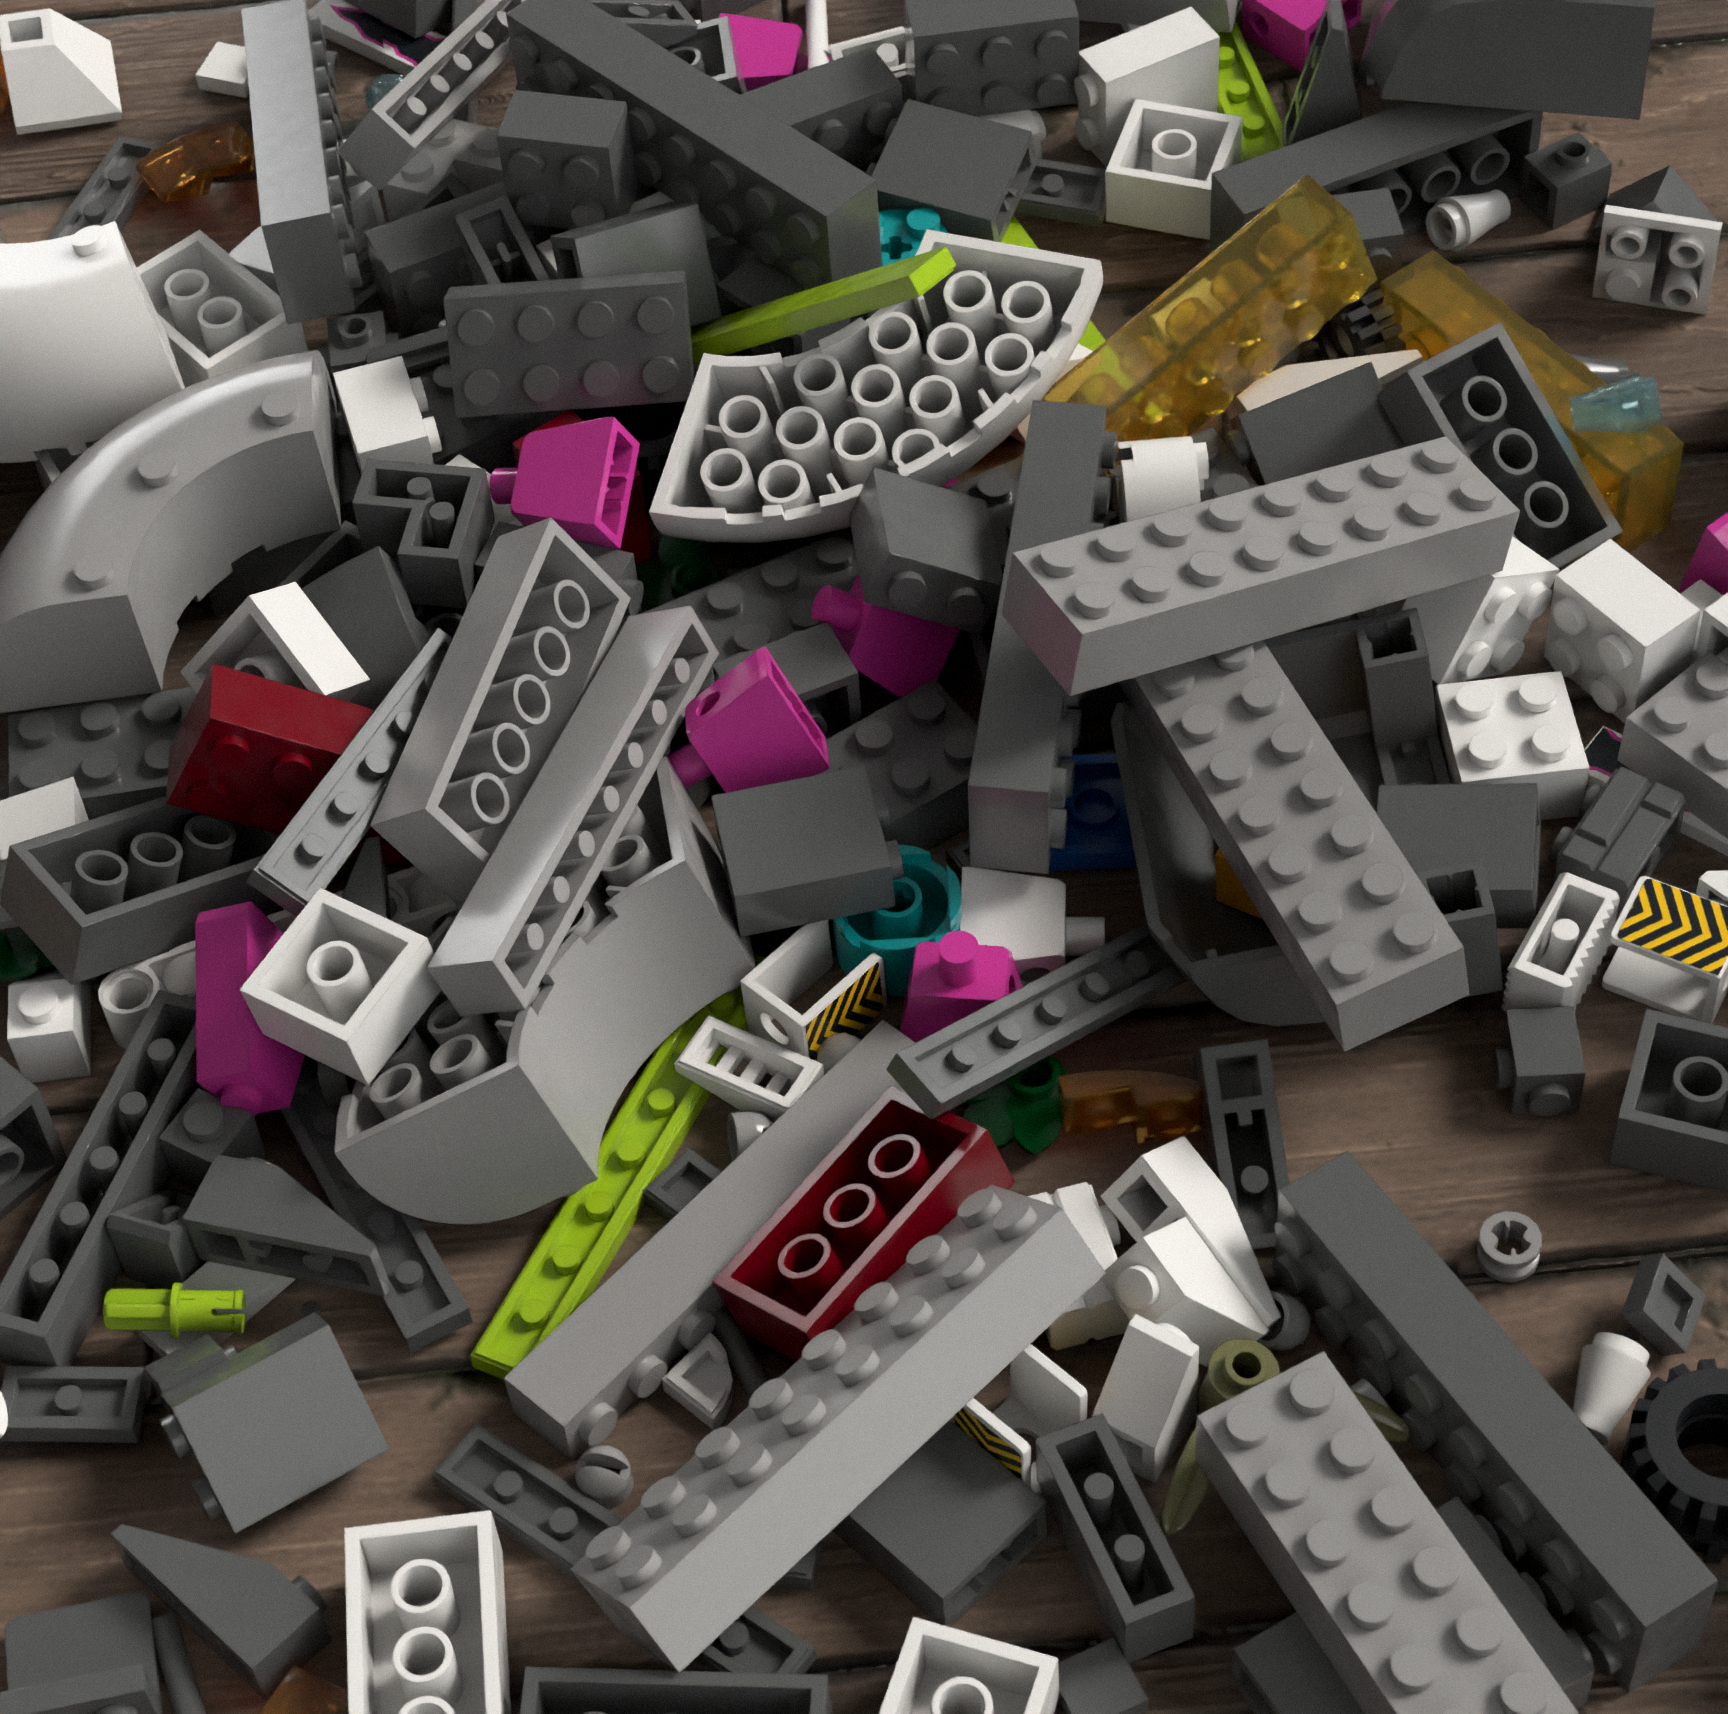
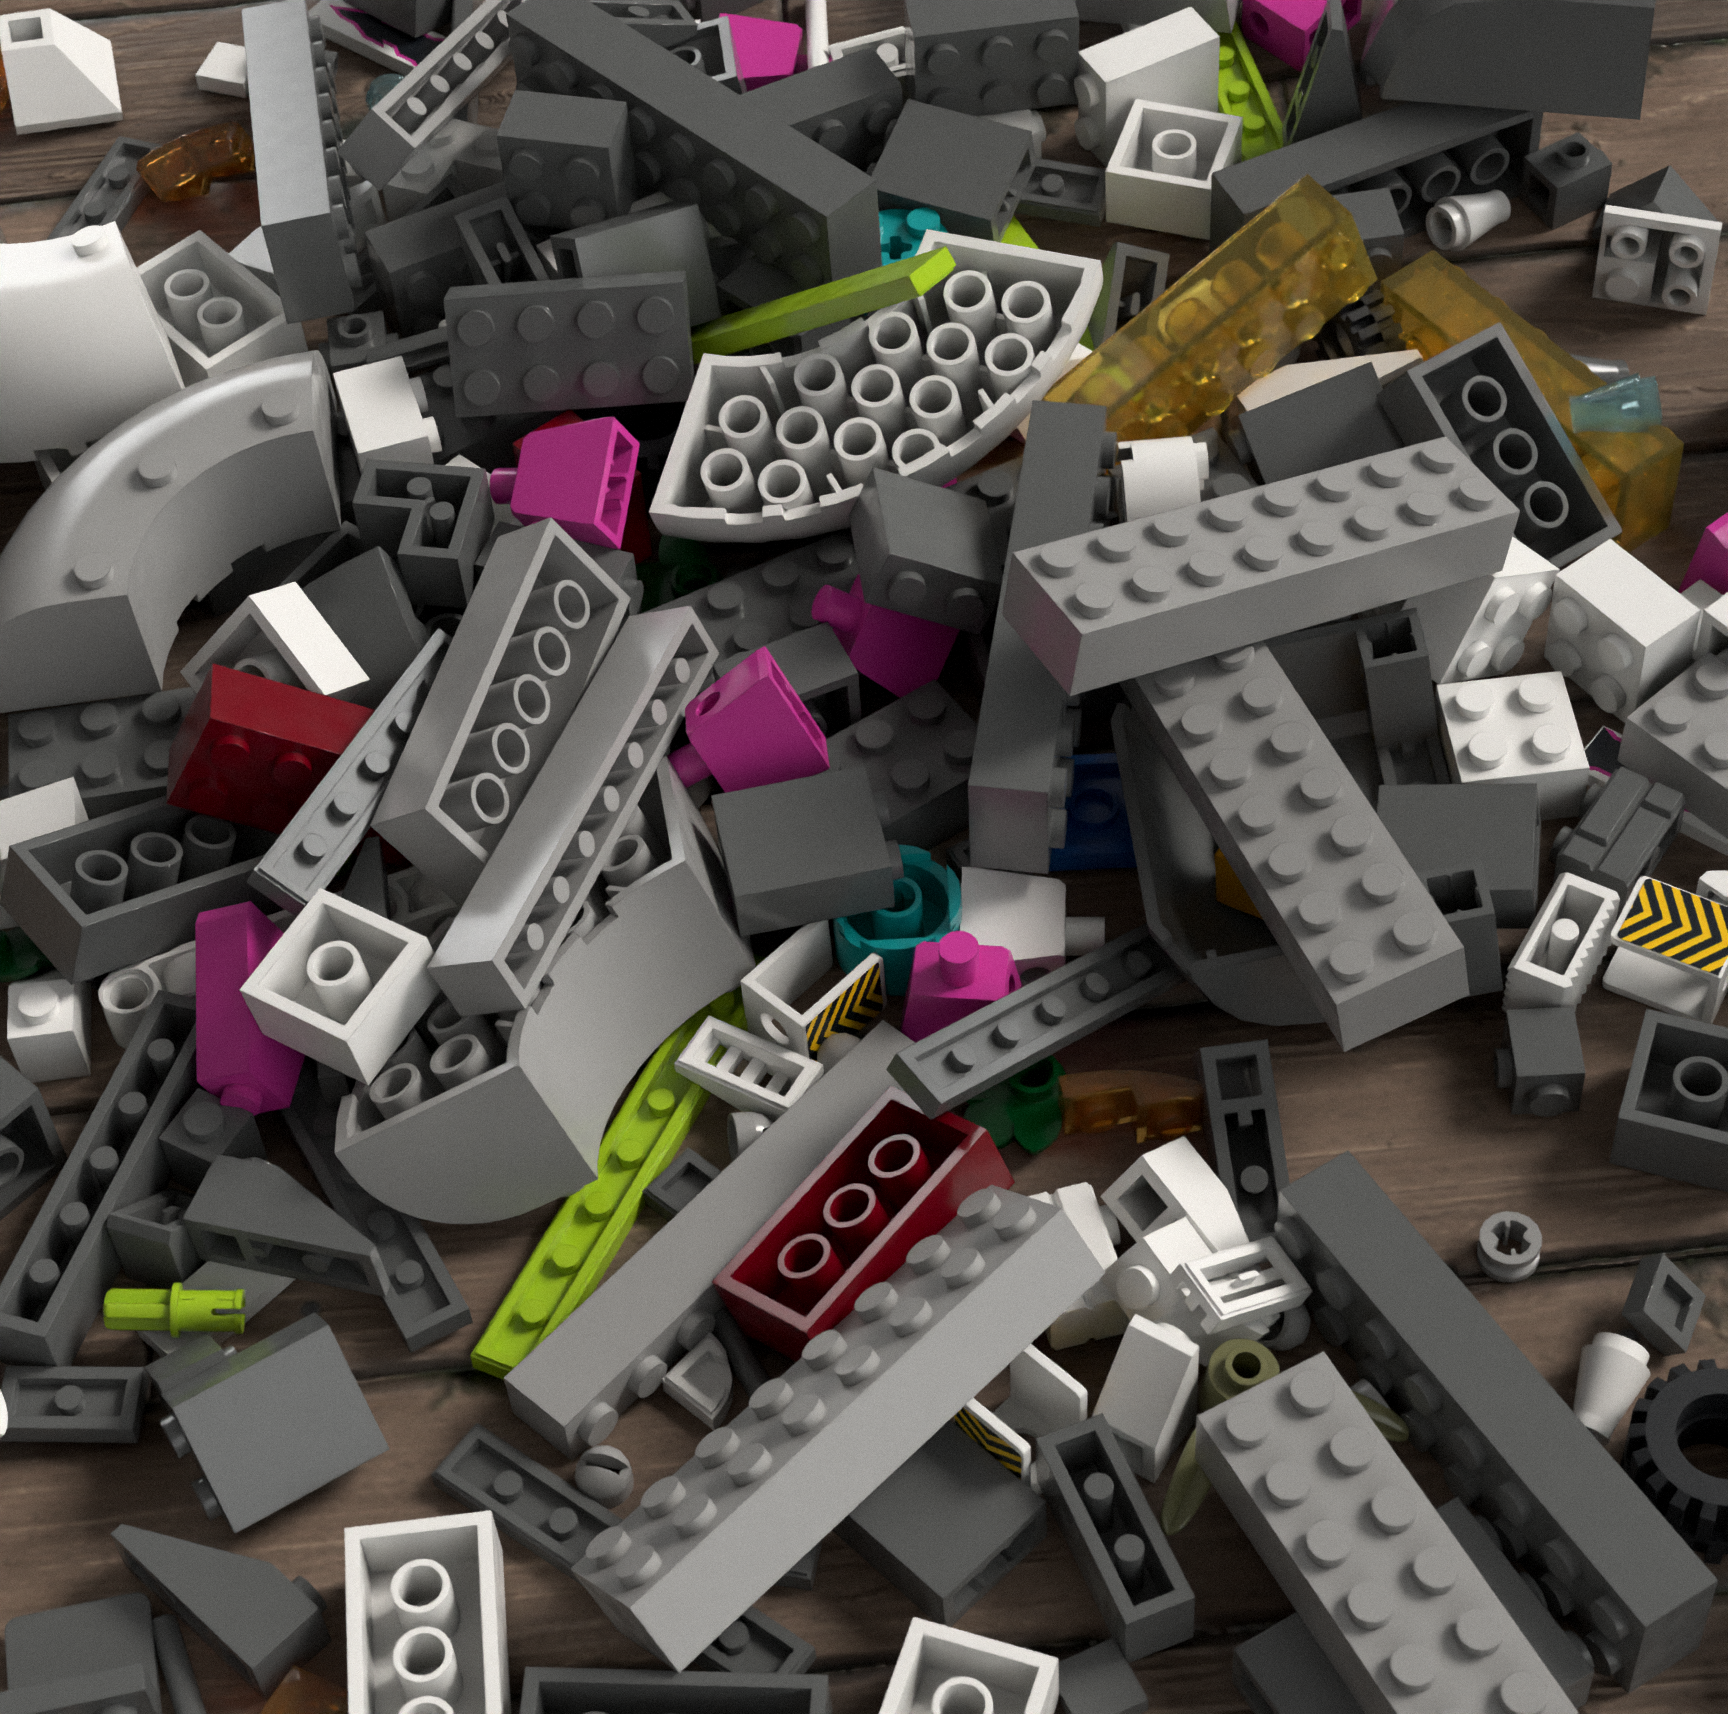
none -> dark grey slope [1088,242,1170,368]
none -> white tile [1167,1236,1313,1335]

